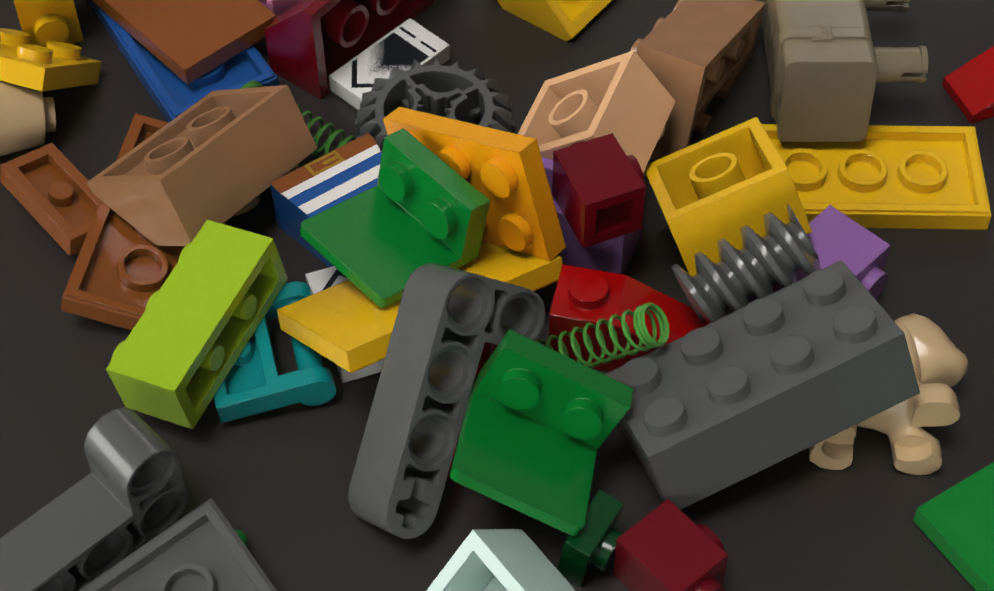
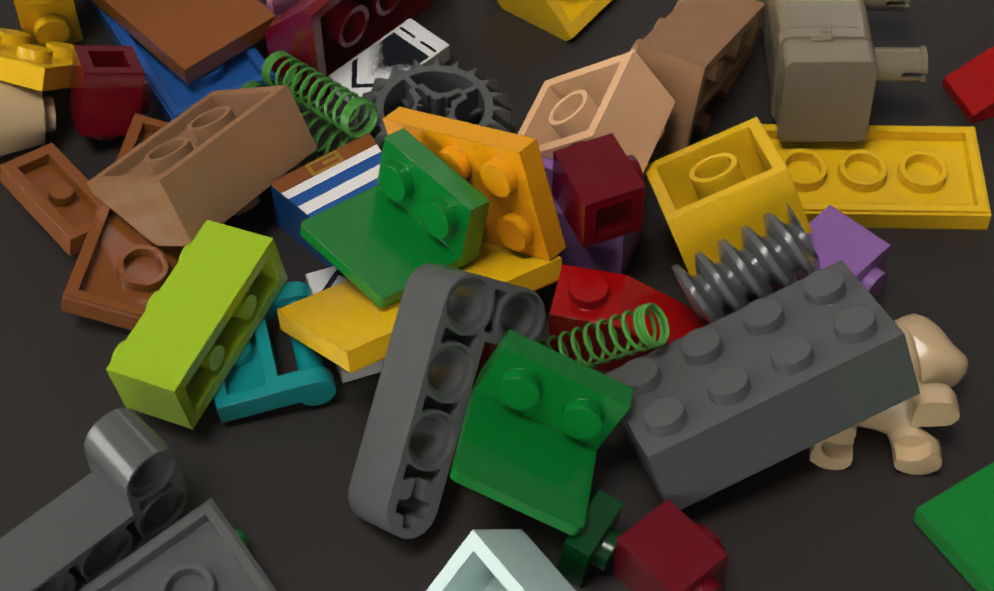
none -> dark red brick [69,45,151,140]
none -> bright green piece [261,51,378,139]

